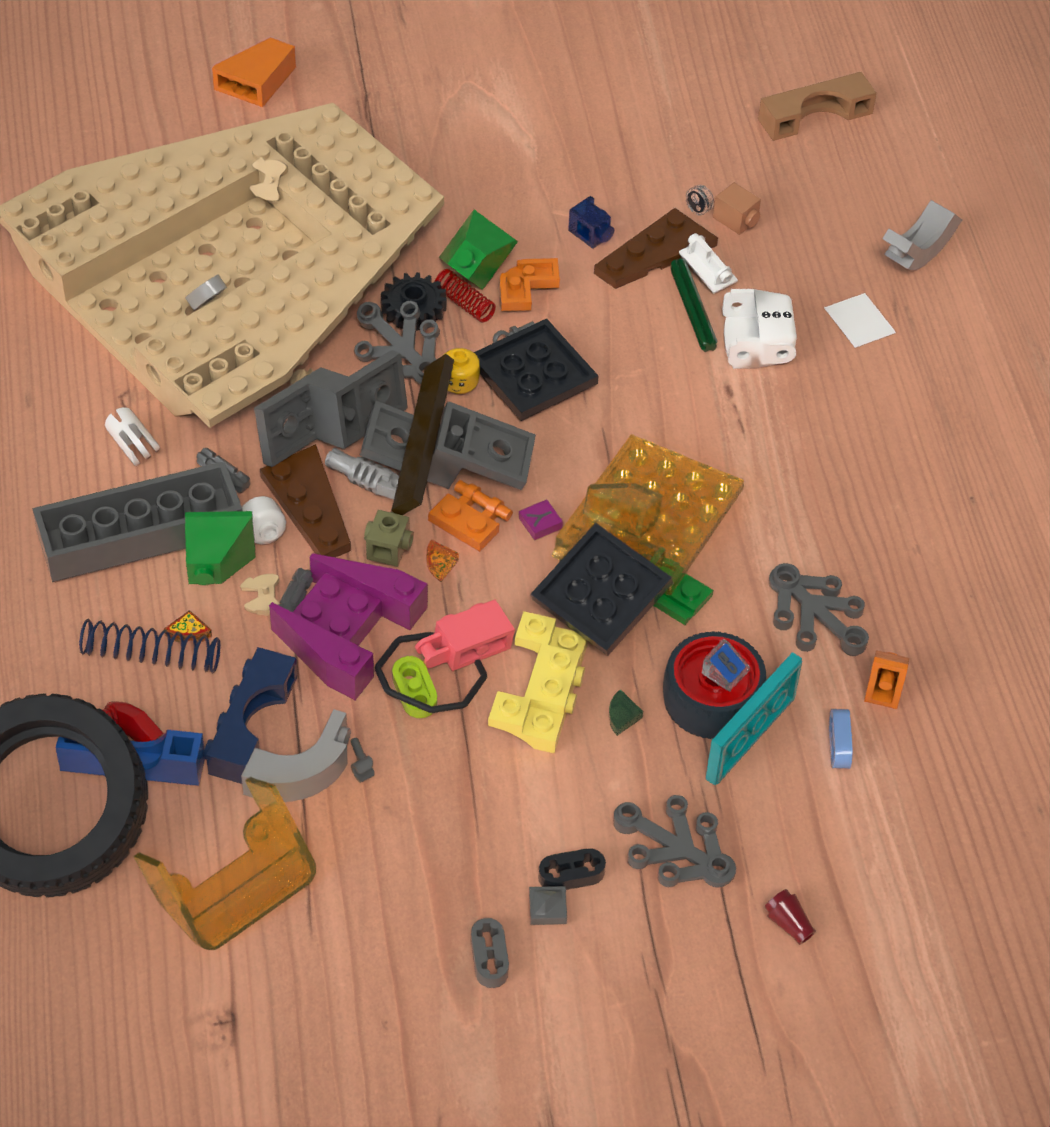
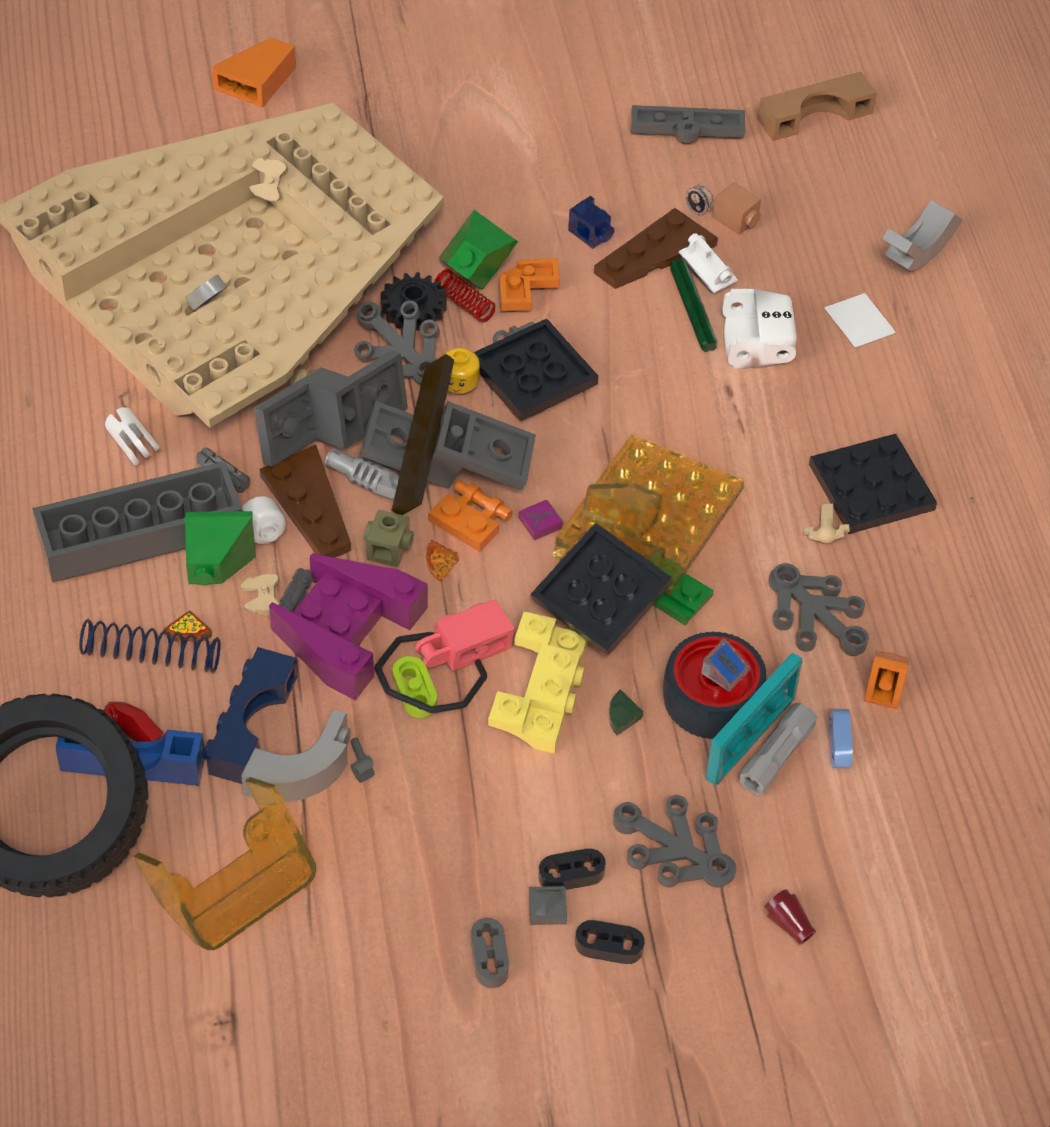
none -> black beam [575,920,645,964]
none -> dark grey hinge [631,105,745,143]
none -> light grey axle [738,703,818,796]
none -> tan piece [804,504,850,544]
none -> black plate [809,434,937,534]

